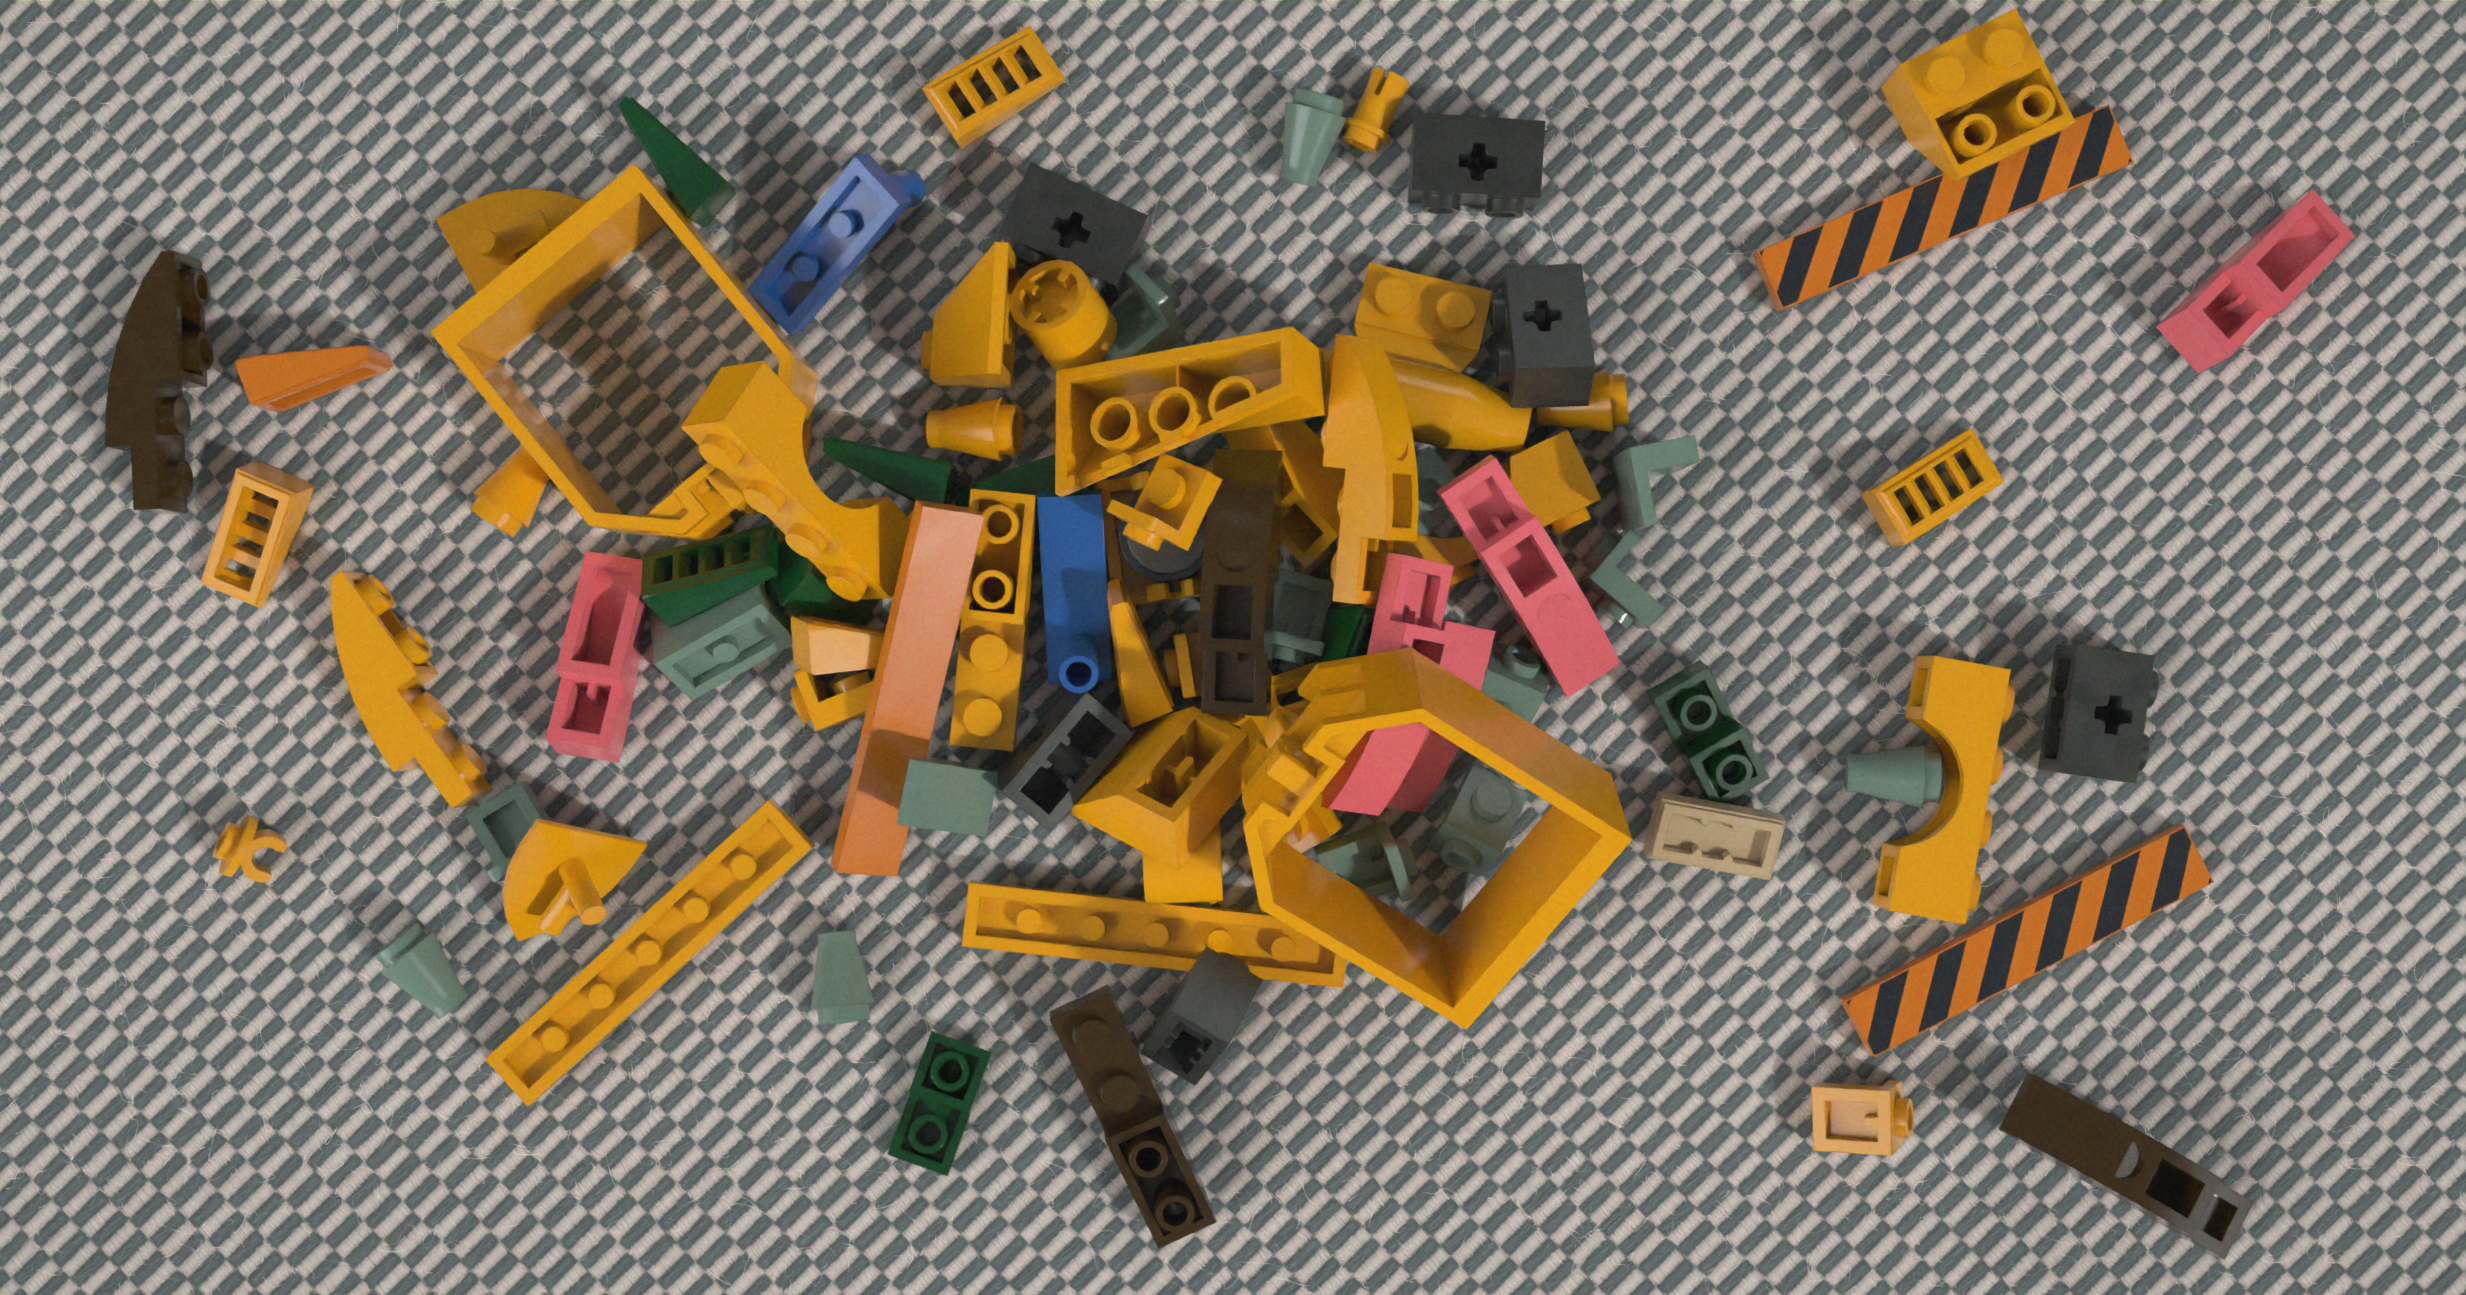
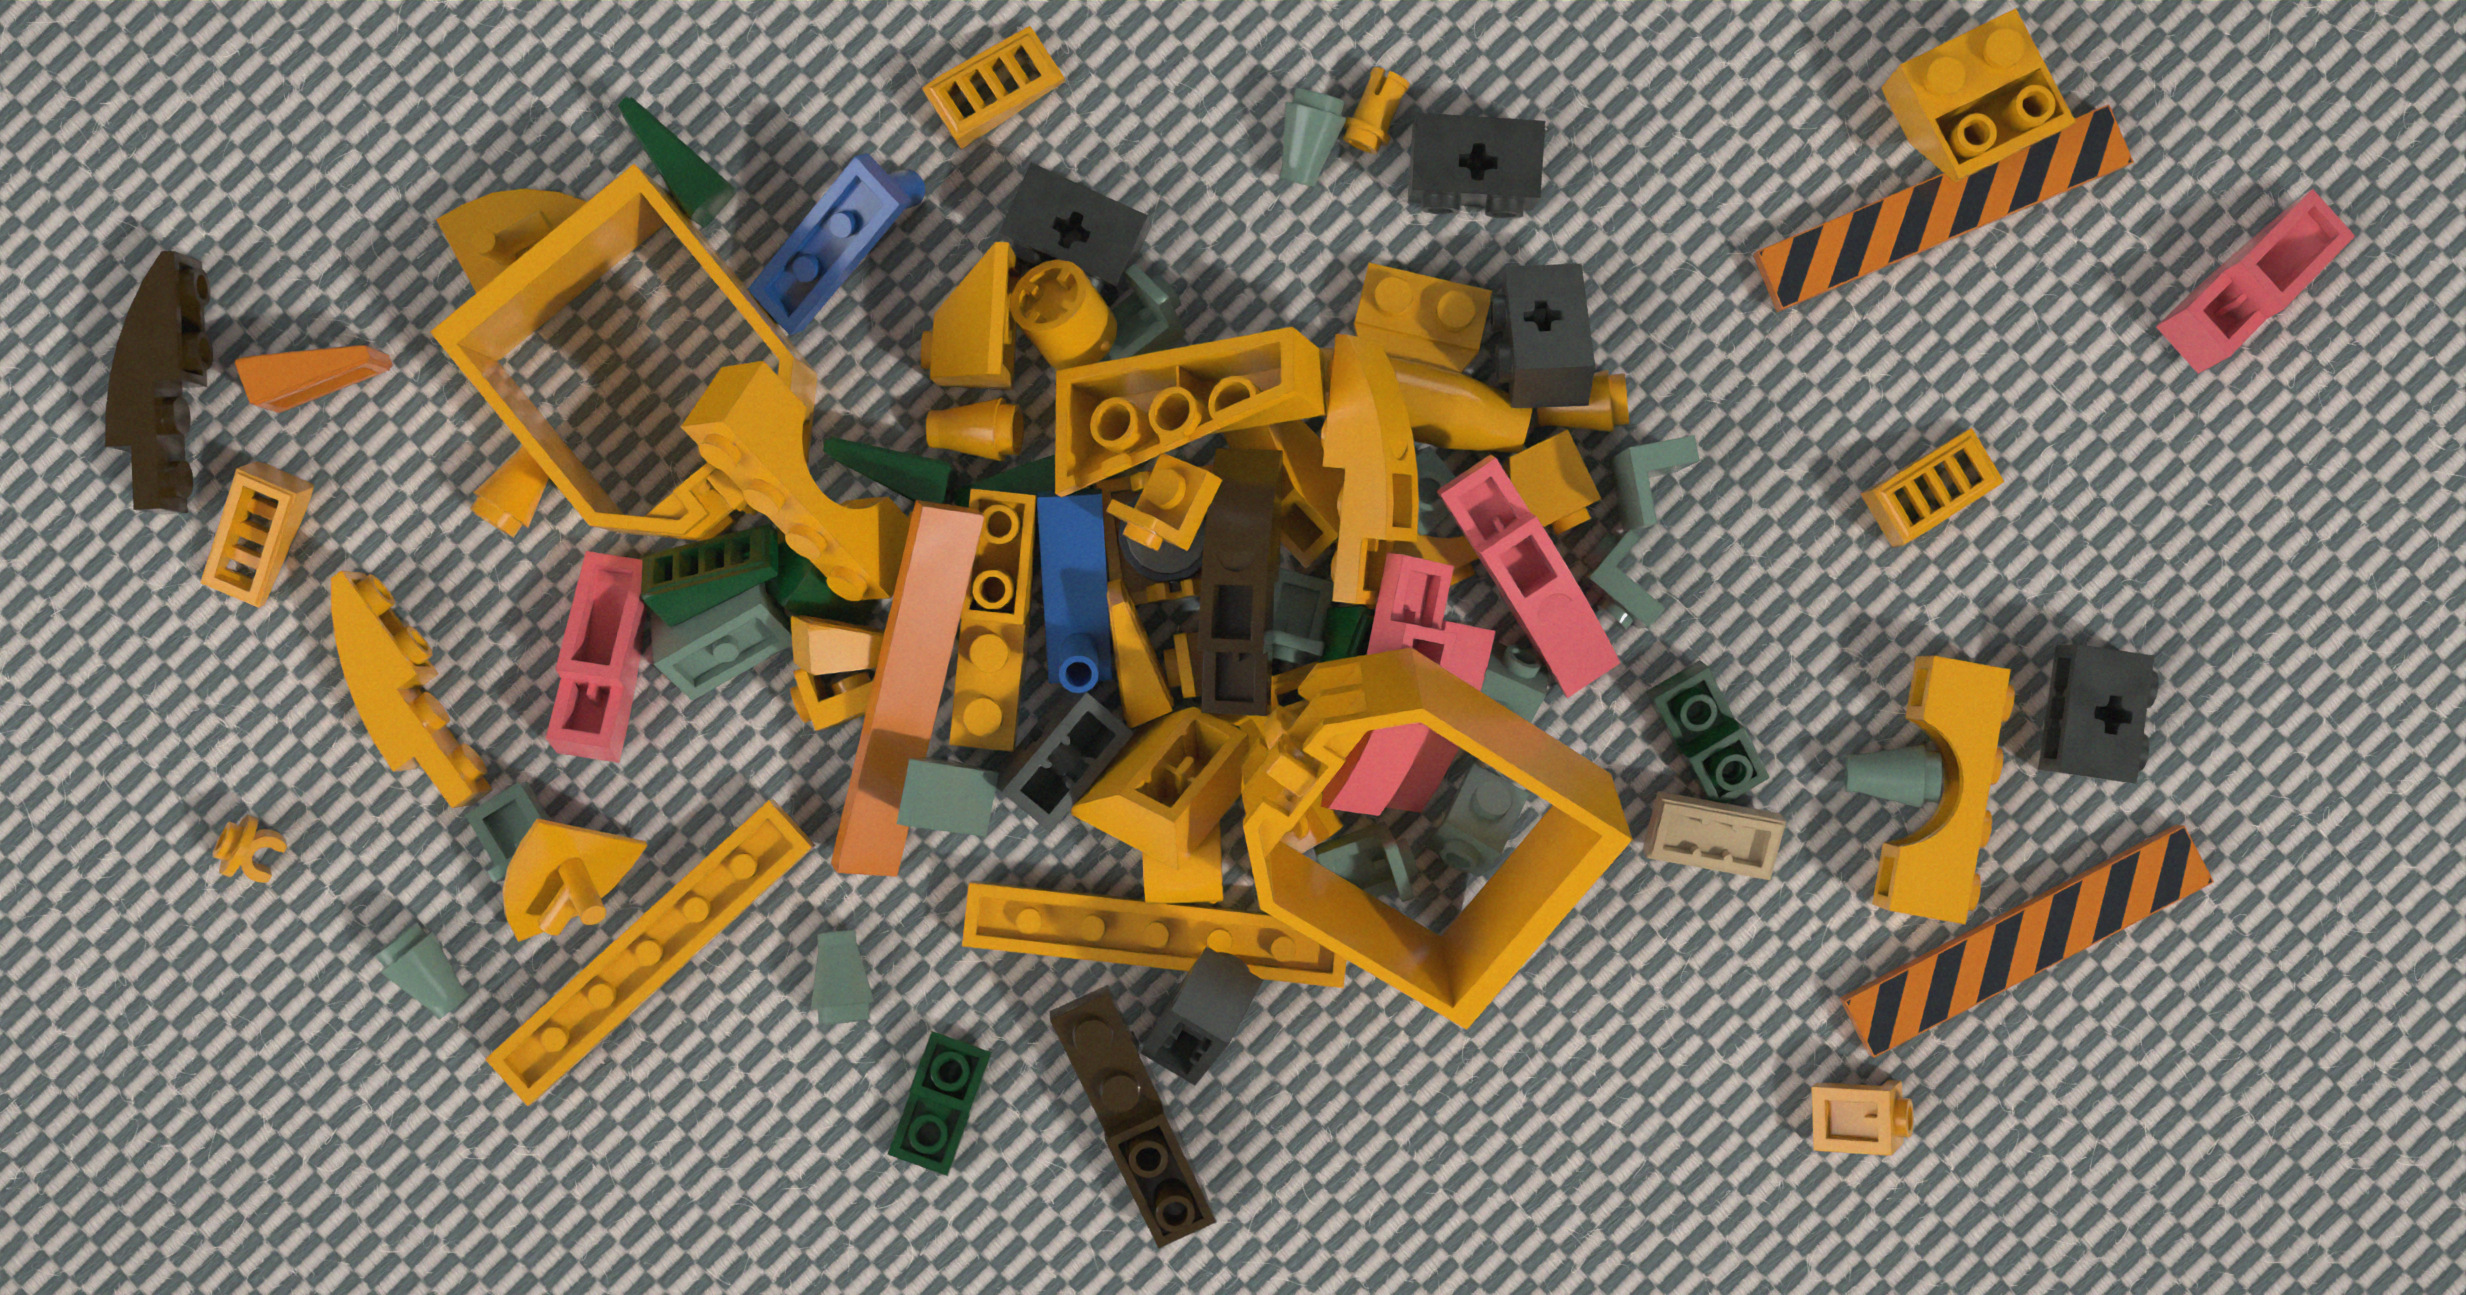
dark brown slope [1998,1073,2254,1259] -> none

